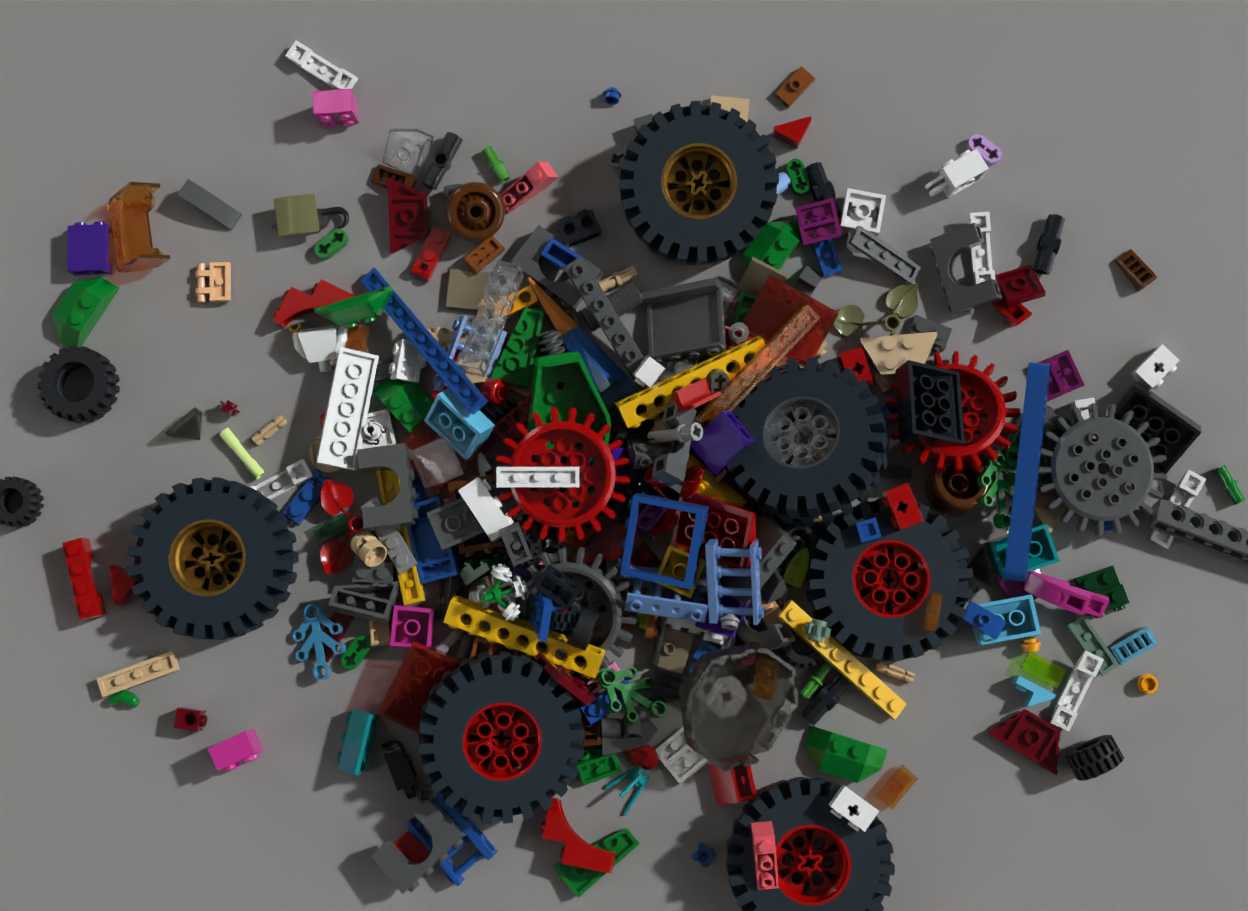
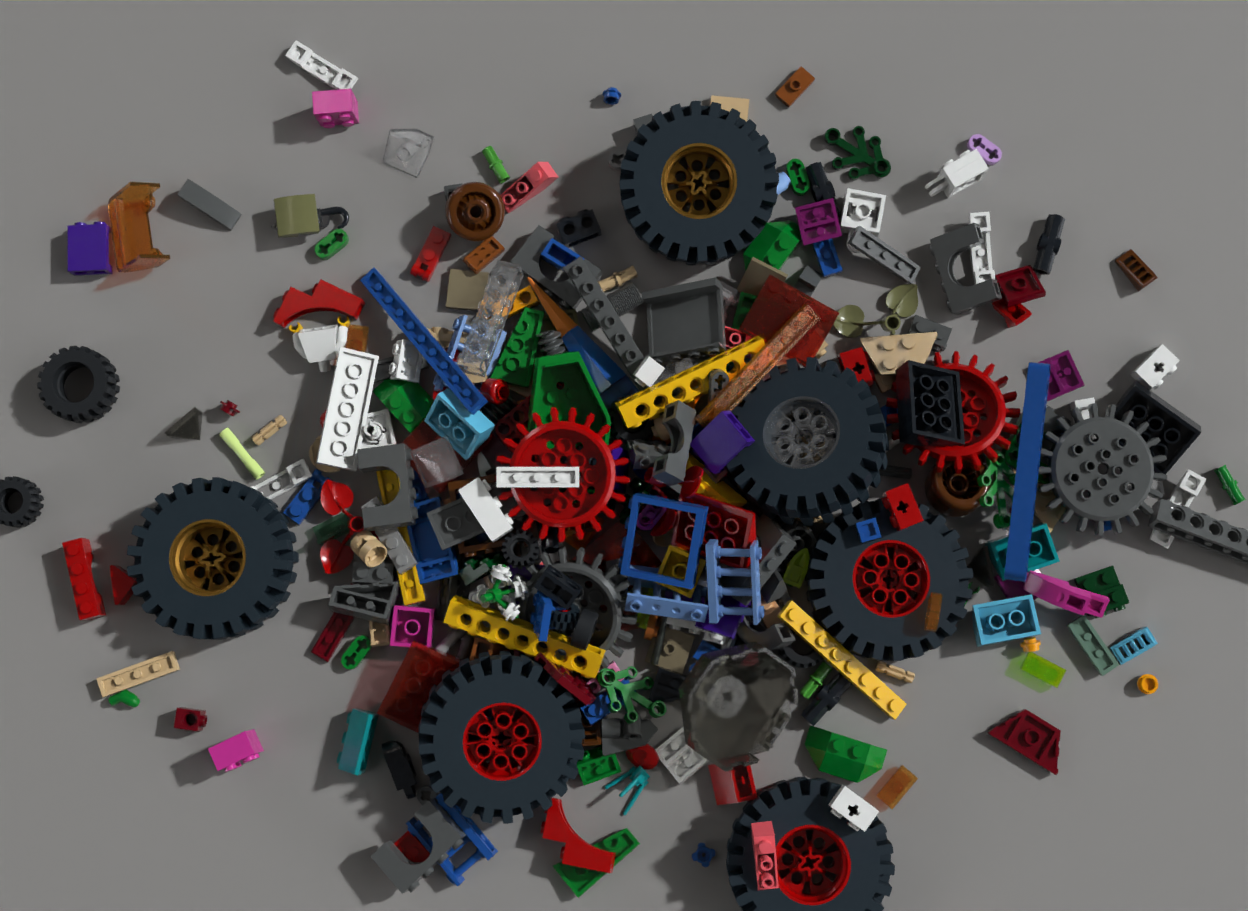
green wedge [52,278,120,348] -> none
light nougat plate [195,262,231,303] -> none
dark azure plant [292,603,346,680] -> none
green wedge [314,286,394,329] -> none
reddish brown slope [371,164,416,189] -> none
dark red wing [387,178,429,253] -> none
black piece [421,132,463,191] -> none
dark grey slope [499,522,533,566] -> none
light grey pin [648,422,703,444] -> none
red panel [672,378,722,412] -> none
light grey plate [720,614,740,630] -> none
light grey plate [729,322,749,342] -> none
clear orange plate [753,657,779,701] -> none
red slope [772,116,812,149] -> none
sand green gear [804,619,831,643] -> none
blue plate [961,601,1006,640] -> none
medium azure slope [1012,676,1056,707] -> none
white slope [1050,650,1104,731] -> none
black tyre [1066,735,1124,781] -> none
none -> dark green plant [824,126,891,181]

